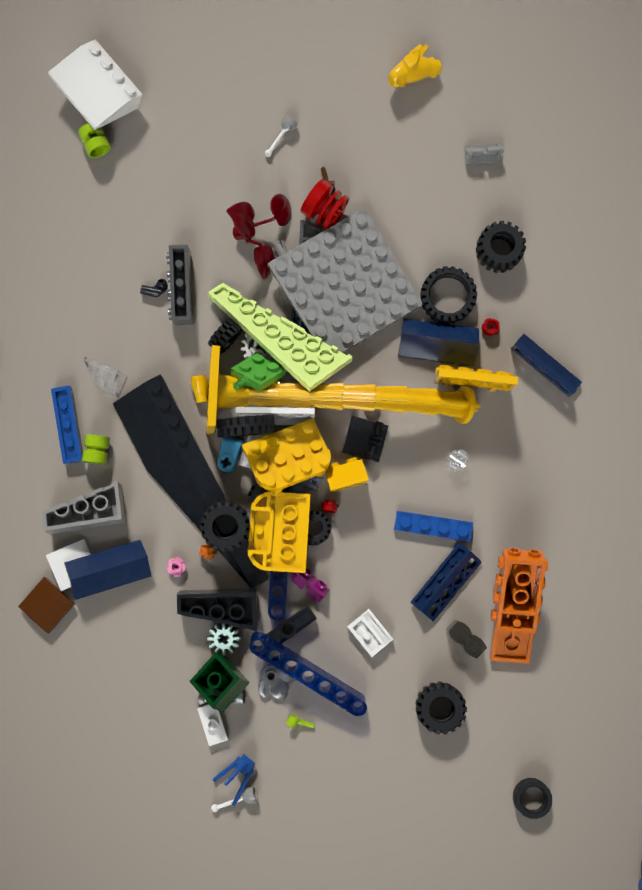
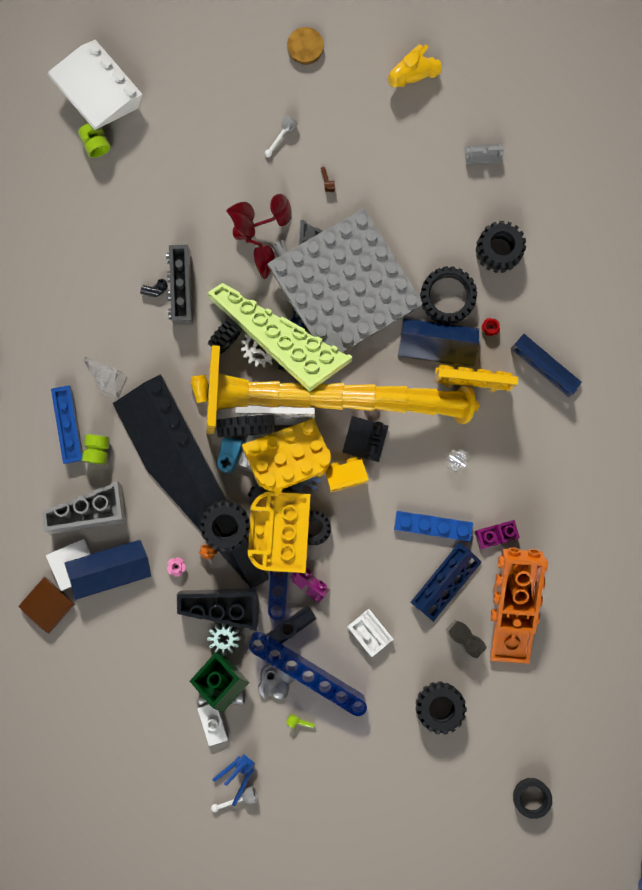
bright green plate [231,353,286,391] -> none
red wheel [300,179,349,230] -> none
red plate [321,499,340,513] -> none
none -> pearl gold tile [287,27,324,65]
none -> magenta slope [475,520,520,549]

